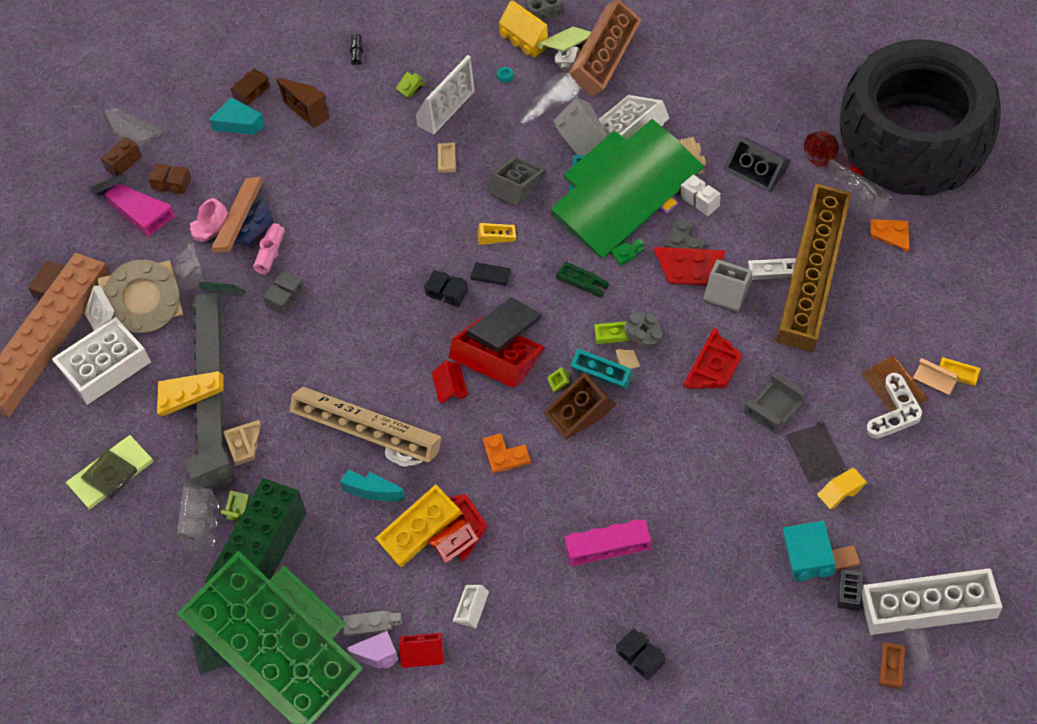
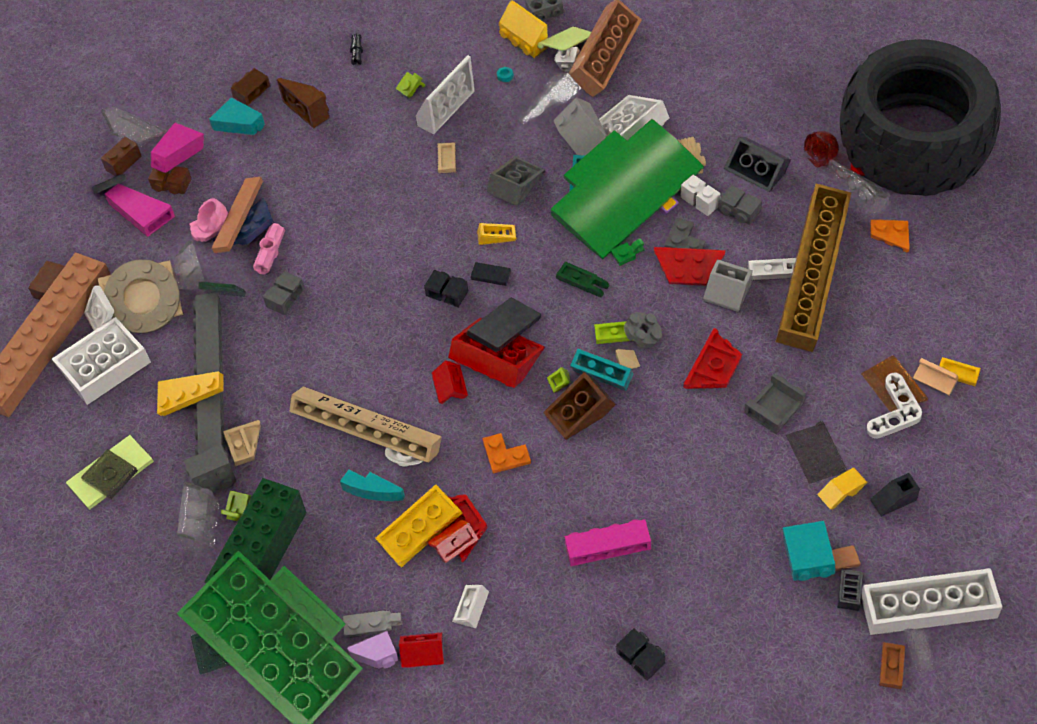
none -> dark pink slope [151,123,204,173]
none -> dark grey piece [719,185,762,225]
none -> black slope [870,473,920,516]

